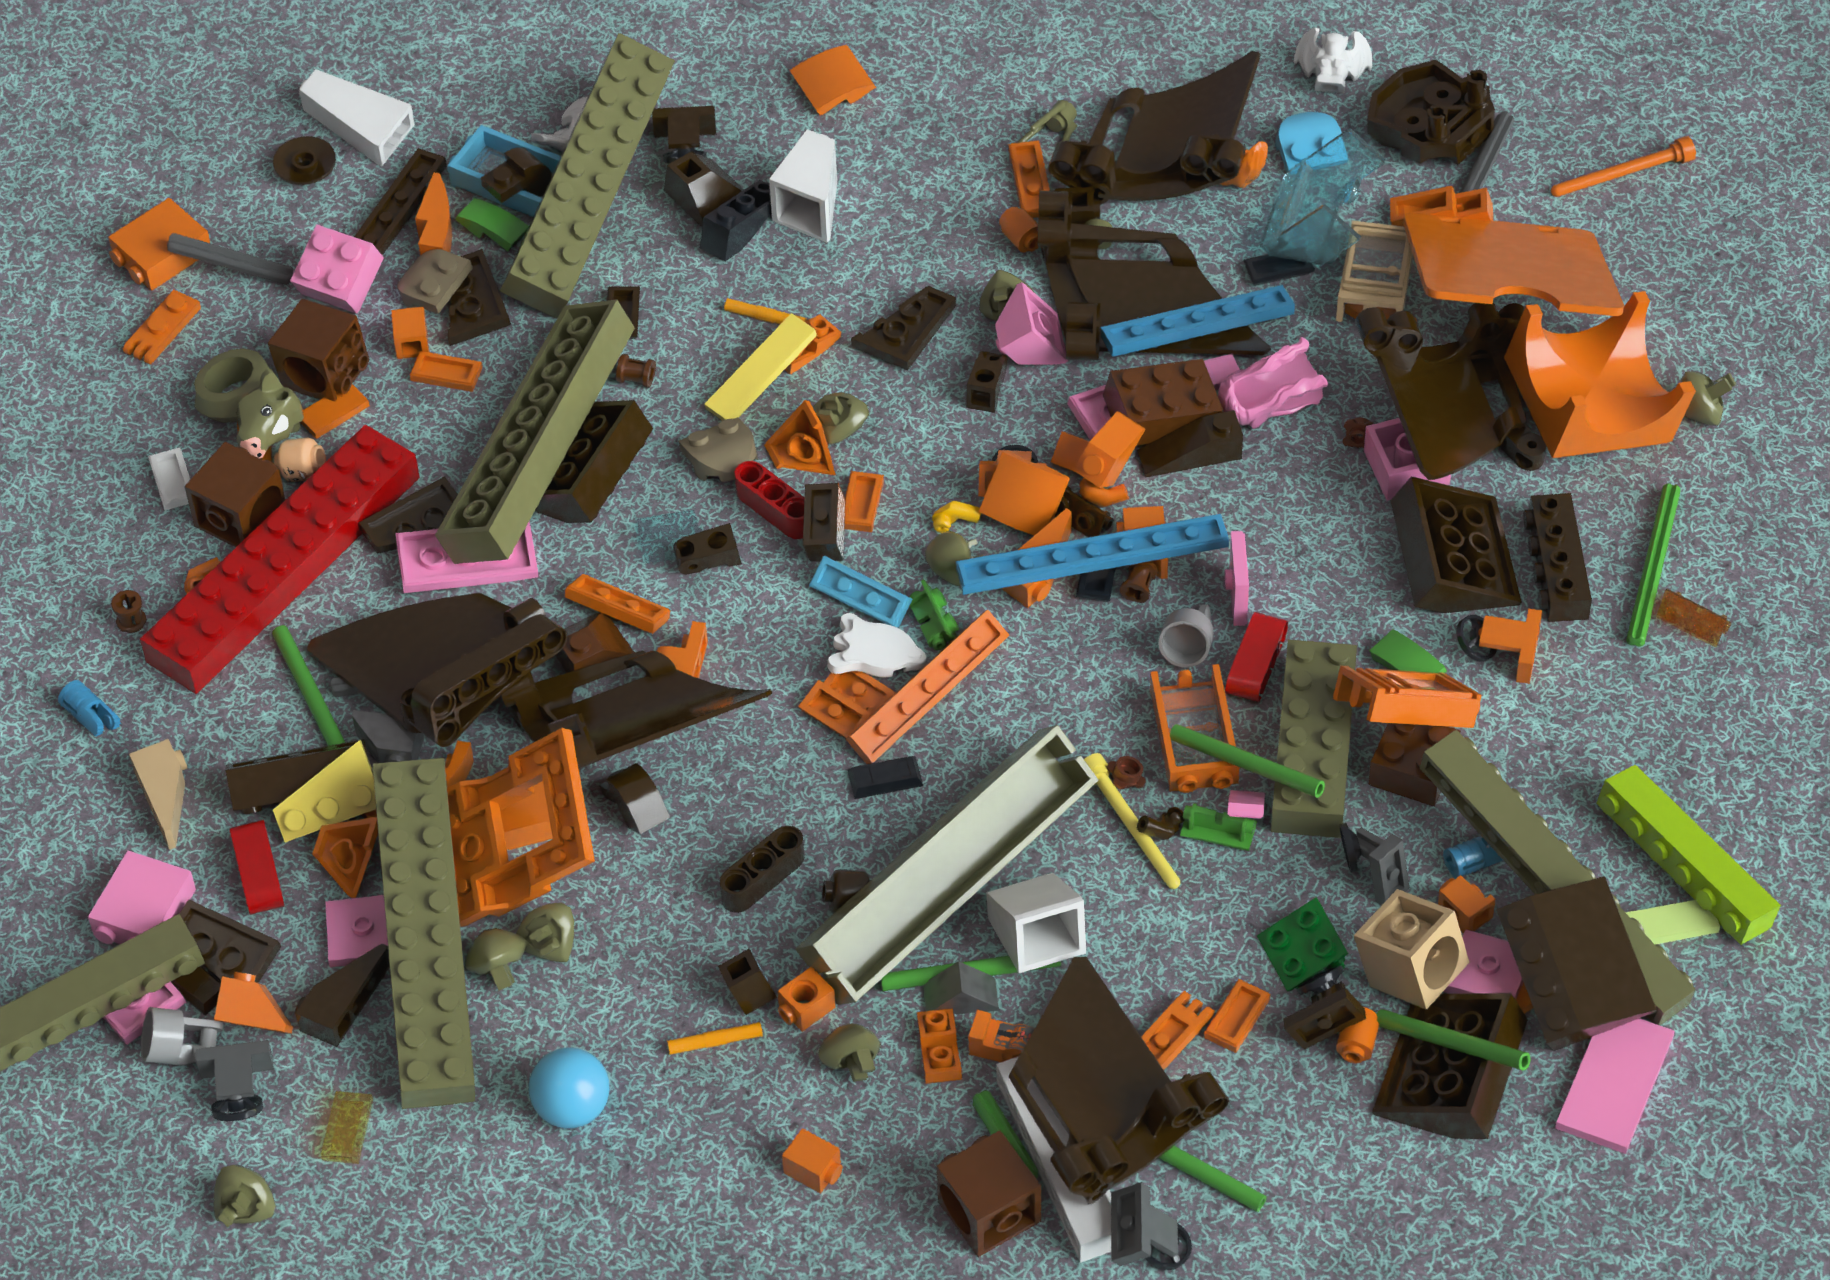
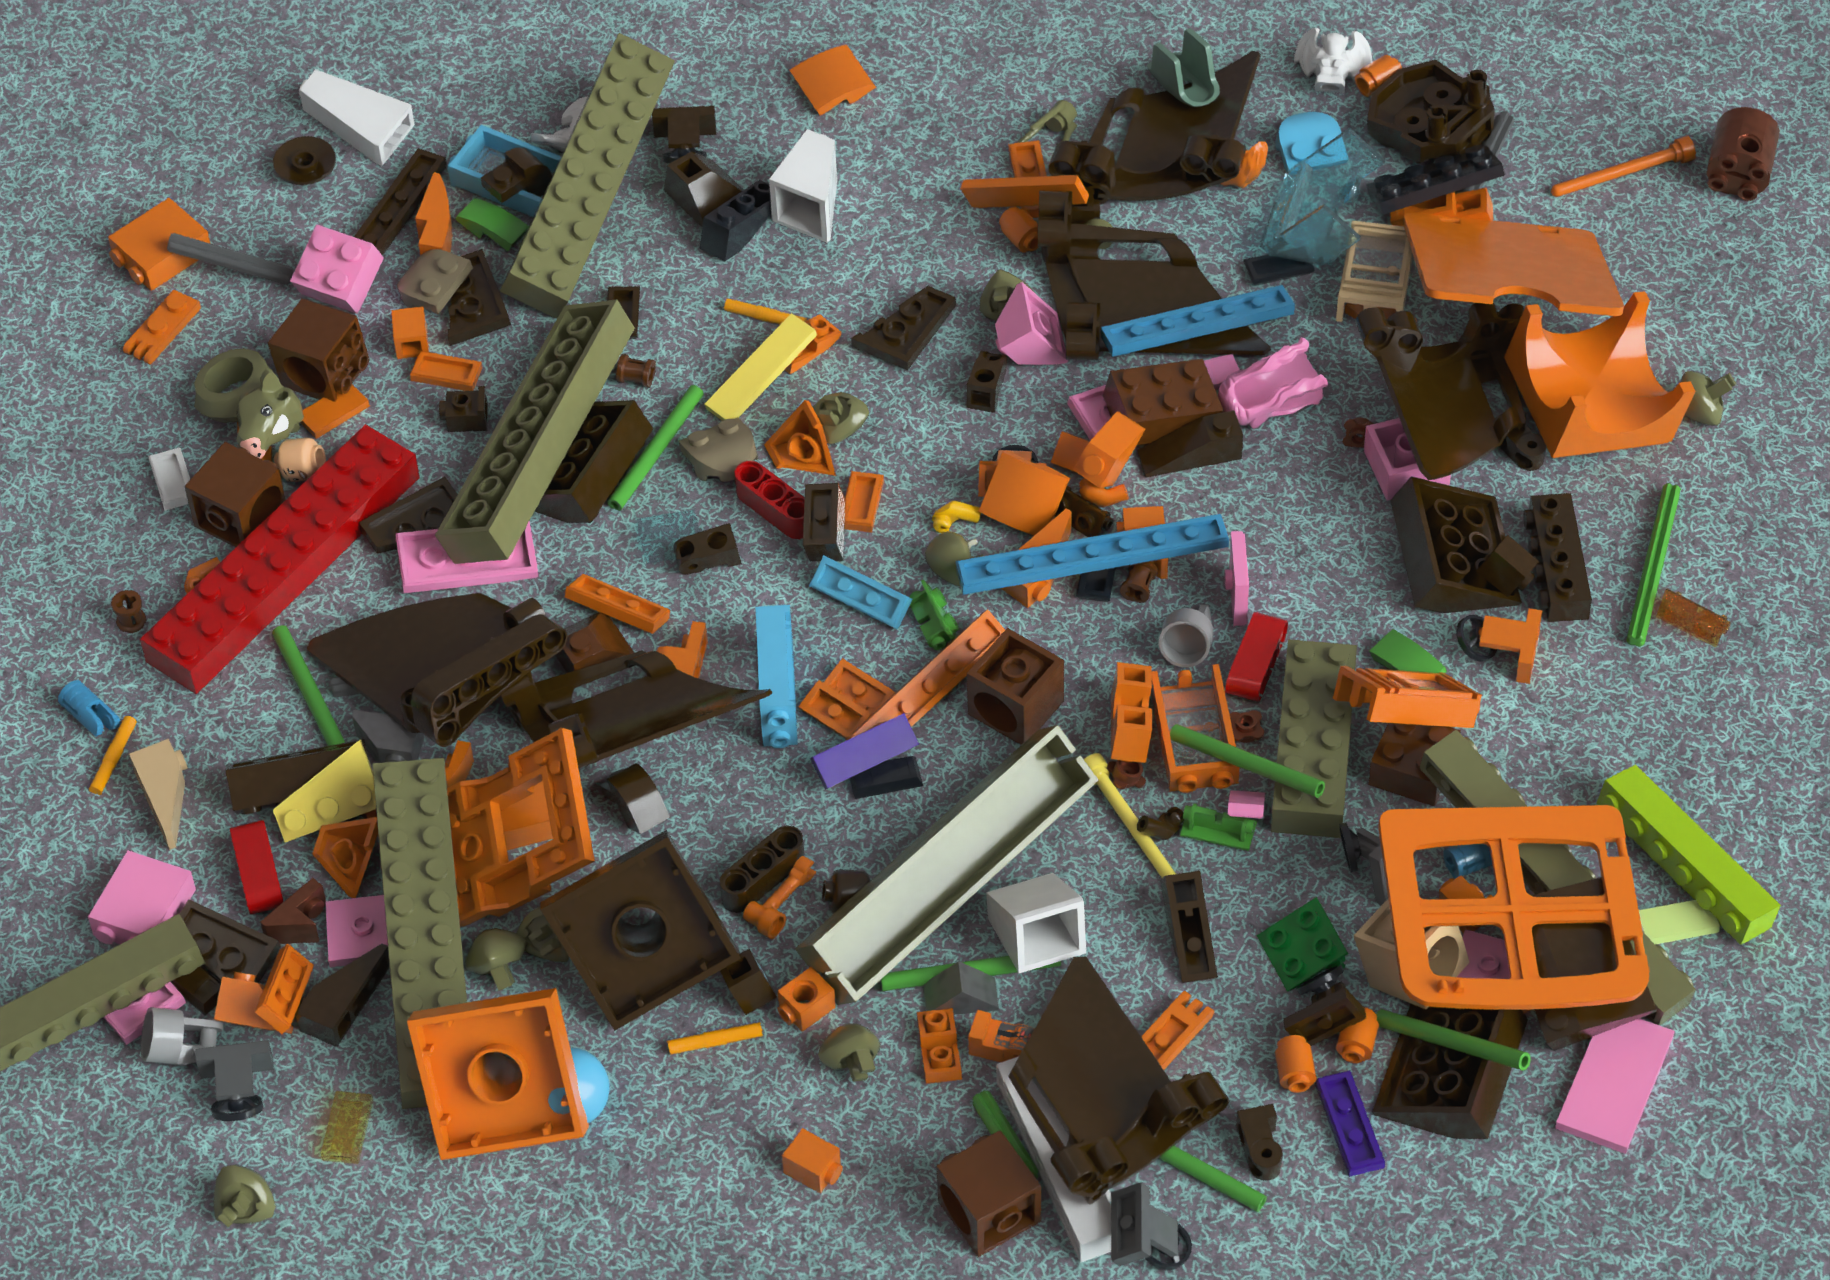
white tile [827,613,926,678] -> none
orange tile [1204,979,1271,1053] -> none
none -> light orange piece [89,716,137,795]
none -> orange tile [255,944,314,1034]
none -> copper slope [260,878,326,944]
none -> orange piece [407,988,589,1160]
none -> dark brown brick [439,386,488,432]
none -> dark brown piece [540,830,741,1031]
none -> bright green piece [607,385,704,511]
none -> orange brick [743,856,816,939]
none -> medium azure door [755,605,798,748]
none -> dark purple tile [810,713,919,790]
none -> orange tile [960,175,1089,208]
none -> reddish brown brick [967,628,1064,745]
none -> orange arch [1111,662,1152,763]
none -> sand green piece [1147,28,1220,107]
none -> dark brown slope [1160,871,1218,983]
none -> copper plate [1229,710,1265,743]
none -> dark brown leg [1236,1104,1283,1181]
none -> orange brick [1275,1035,1317,1093]
none -> dark purple tile [1315,1070,1385,1177]
none -> orange brick [1355,55,1402,97]
none -> black plate [1366,145,1505,214]
none -> orange window [1378,805,1649,1010]
none -> dark brown brick [1477,535,1539,597]
none -> copper cylinder [1706,107,1780,201]

